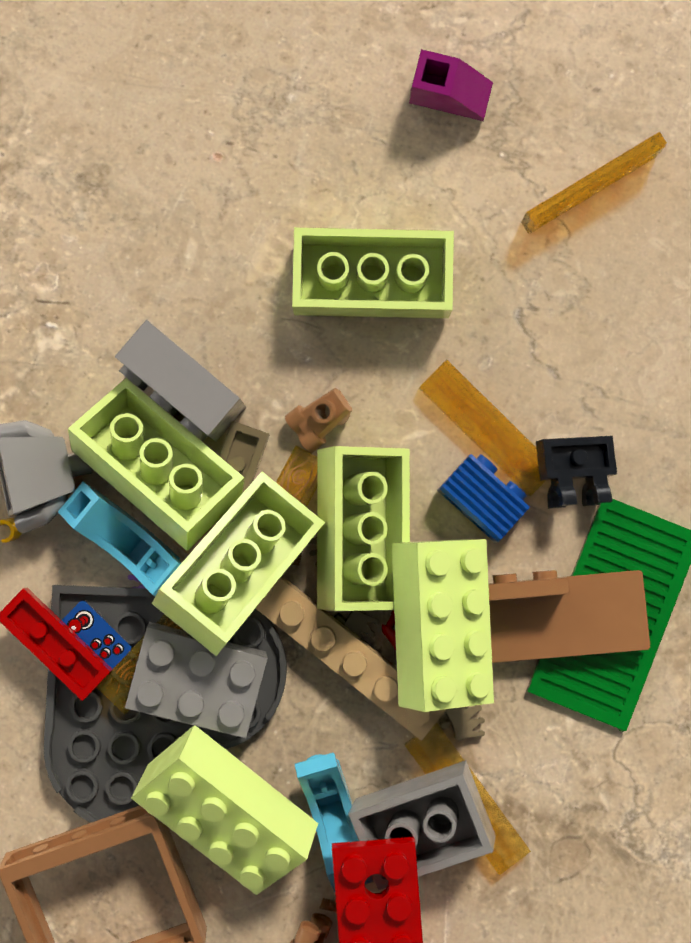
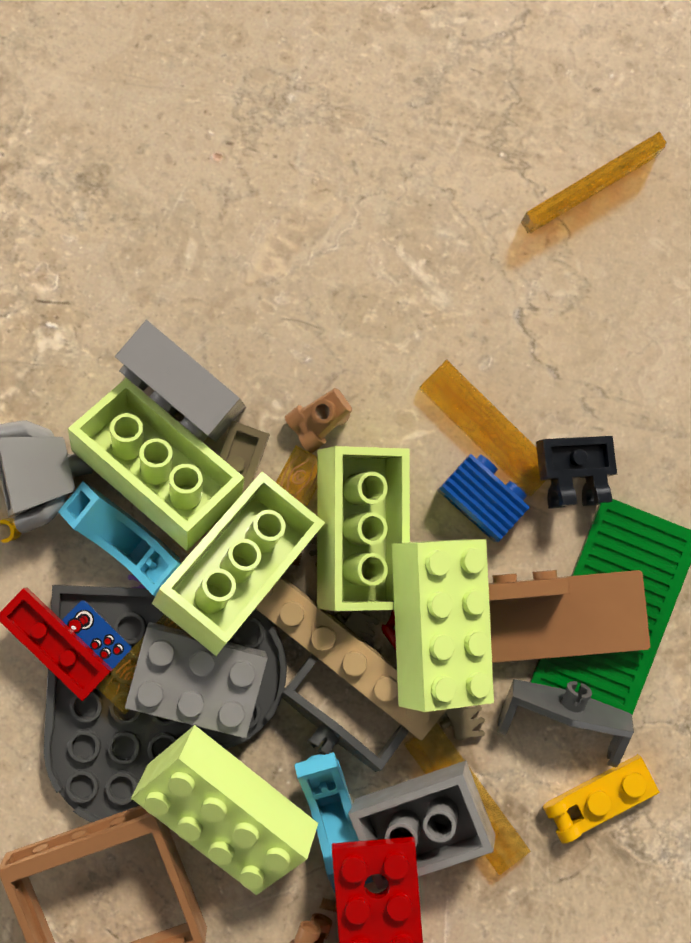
yellowish green brick [292,227,454,319] -> none
magenta slope [409,49,493,121] -> none
none -> dark grey piece [281,654,409,772]
none -> dark grey piece [497,679,634,768]
none -> yellow plate [543,754,660,844]

